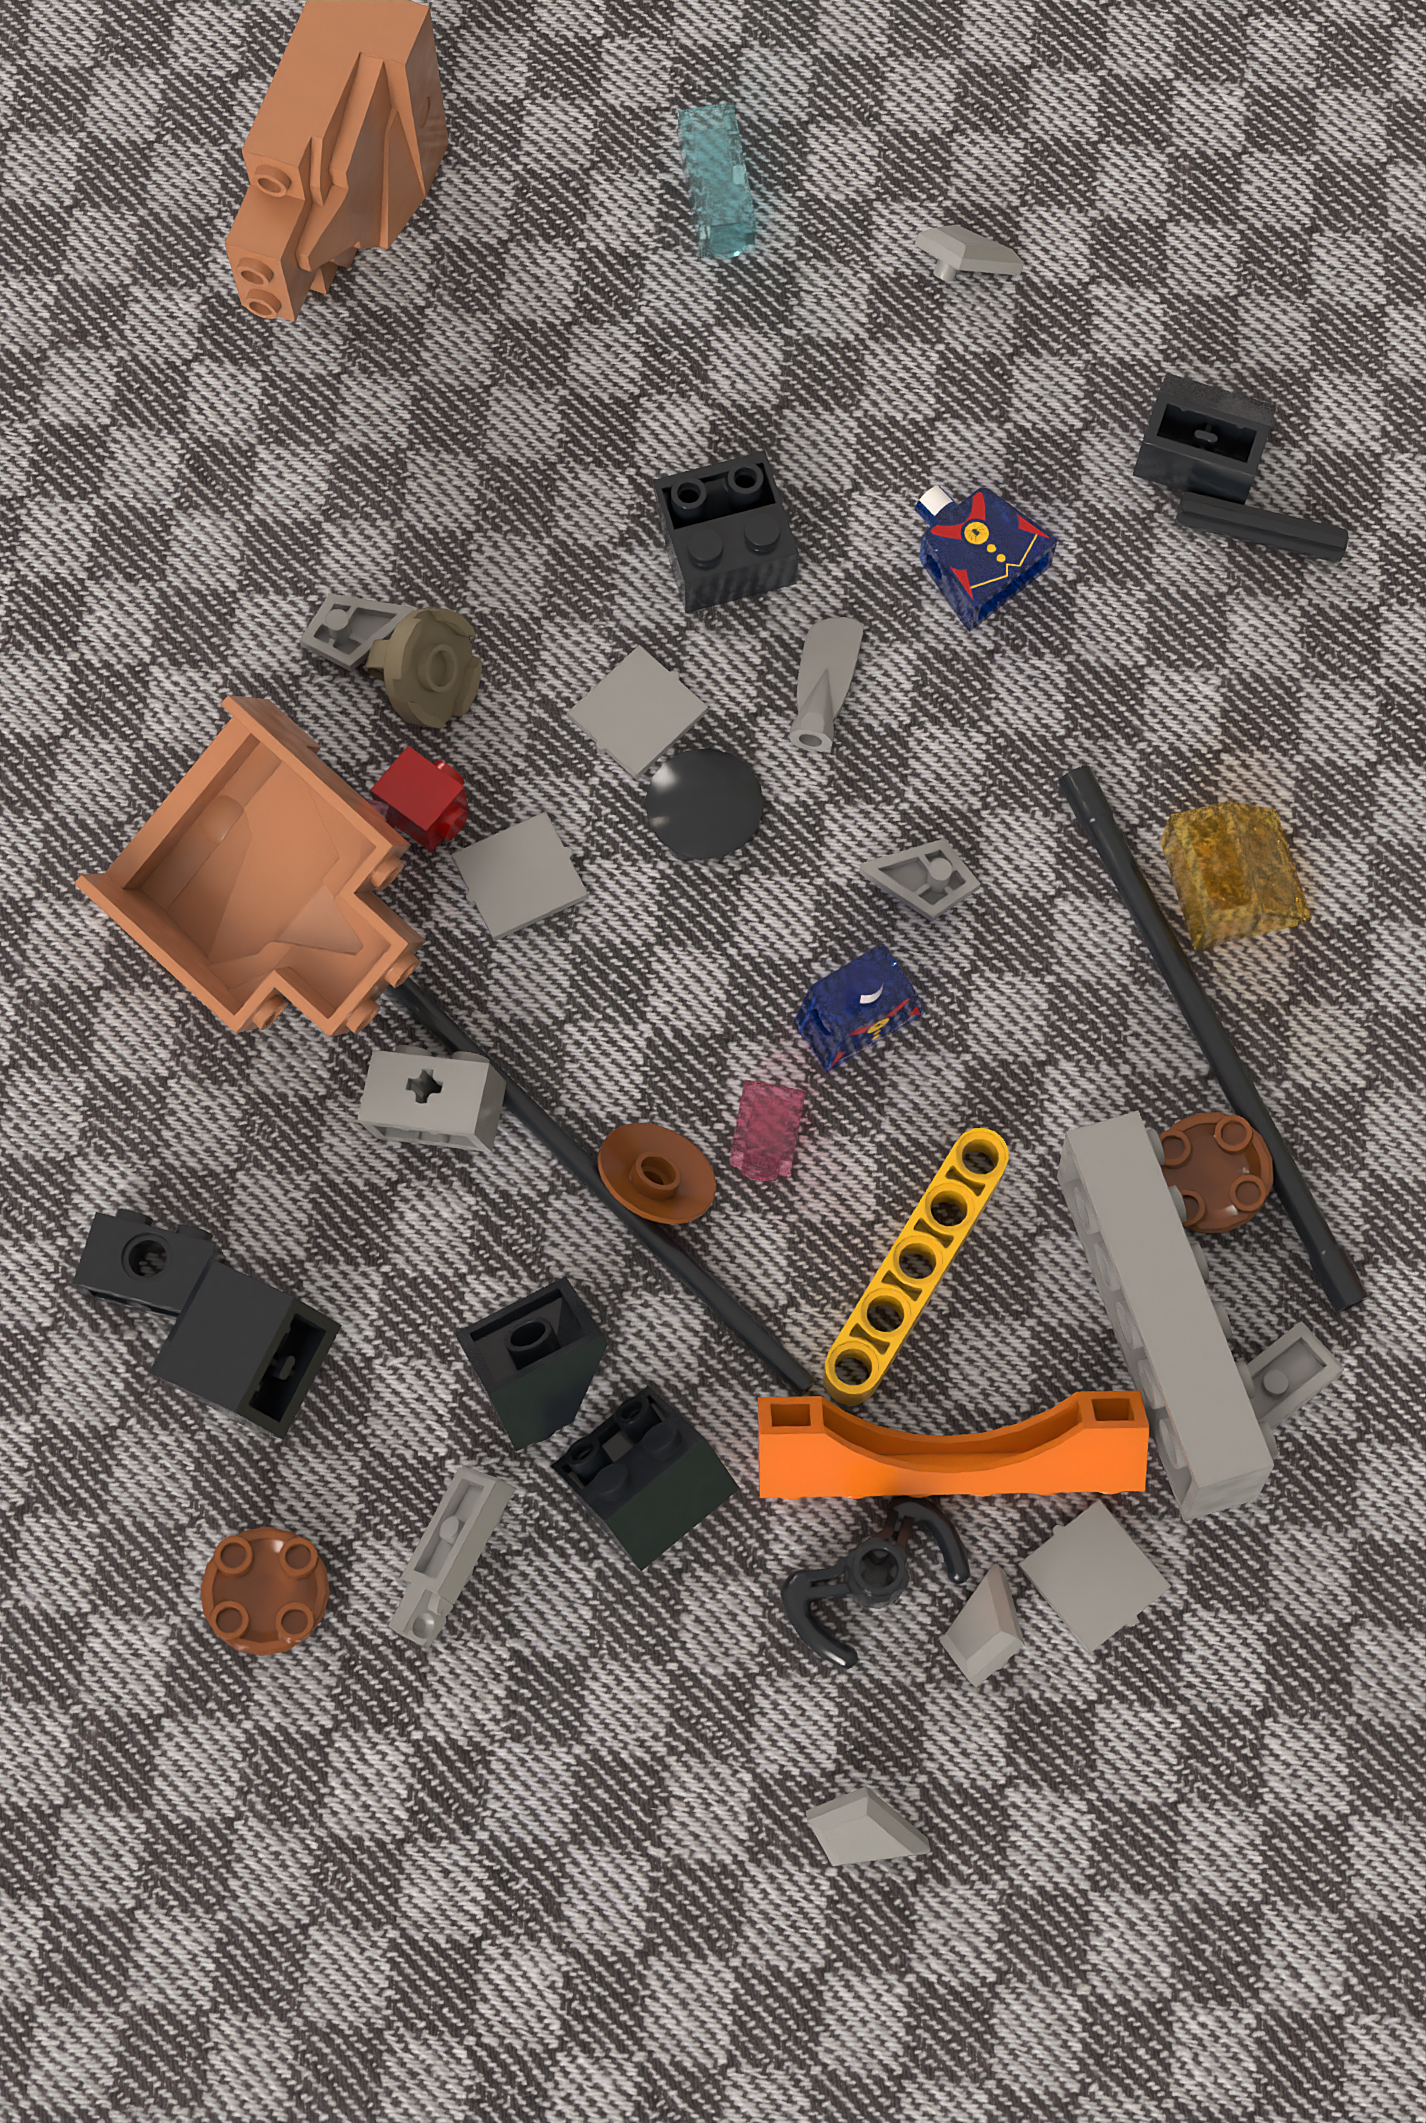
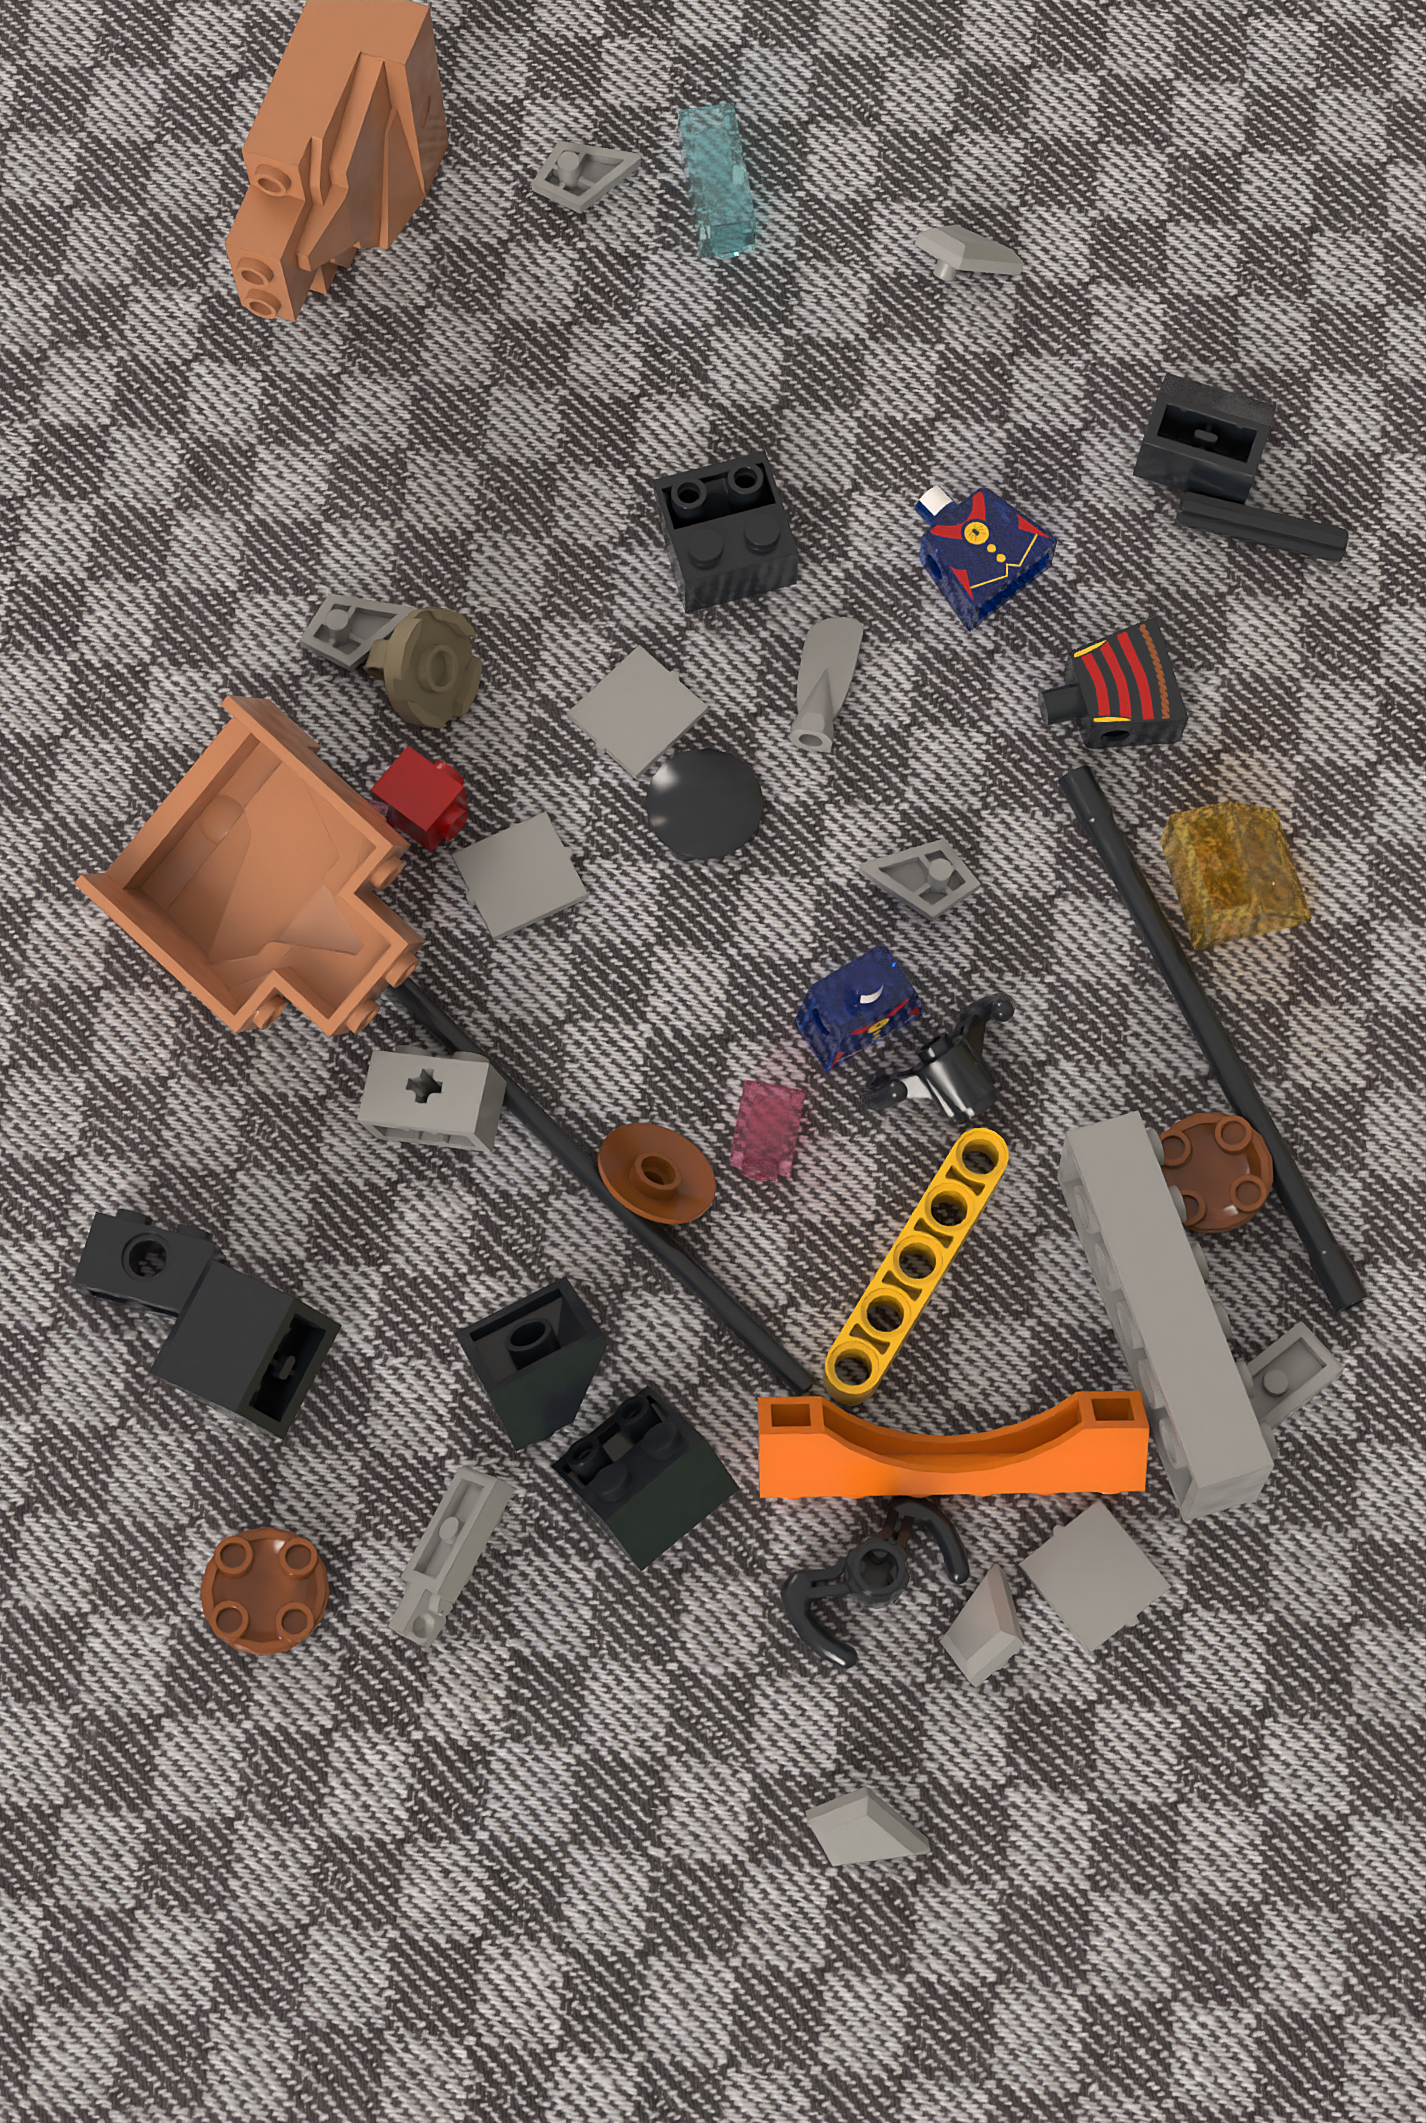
none -> light grey piece [531,141,641,214]
none -> black piece [859,992,1016,1125]
none -> black torso [1038,617,1189,749]

